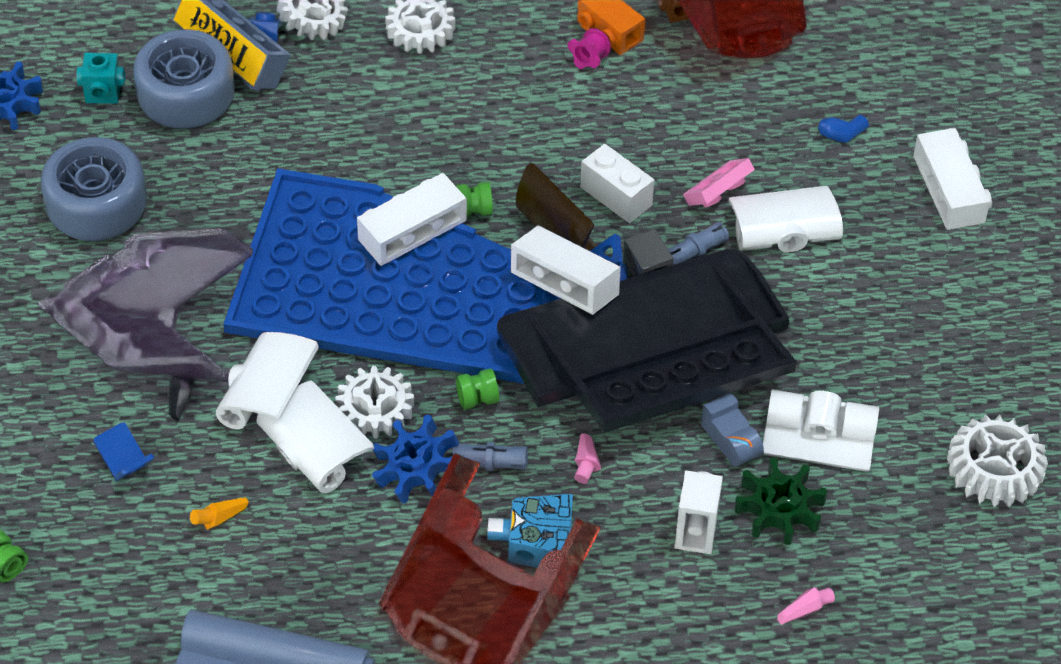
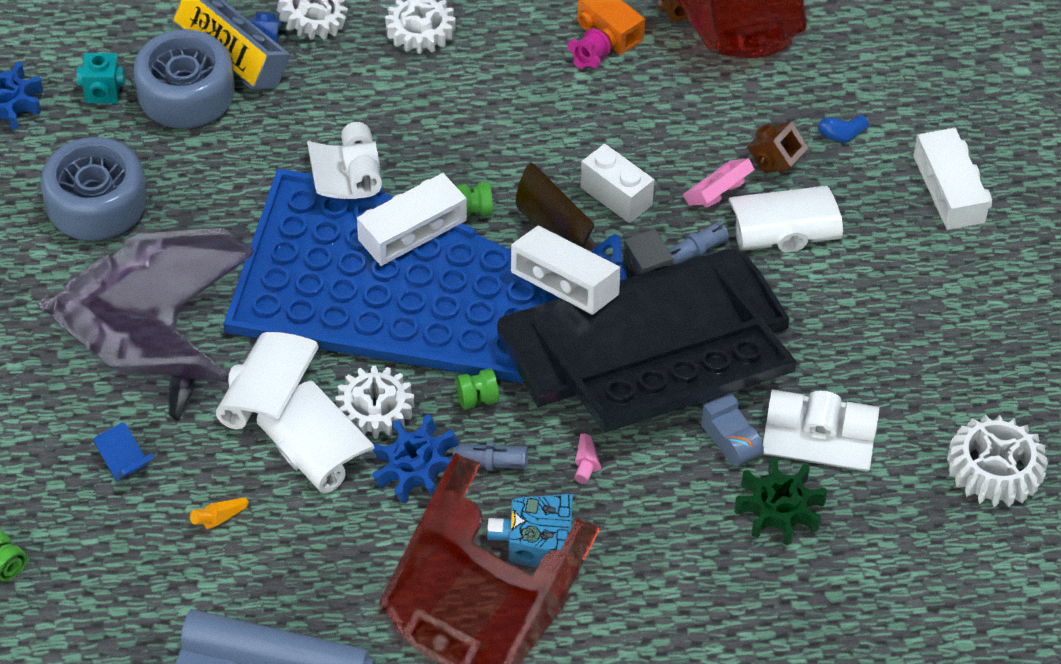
white brick [675,470,723,554] -> none
bright pink bar [777,587,835,625] -> none
none -> white panel [307,122,382,199]
none -> reddish brown brick [747,121,809,173]

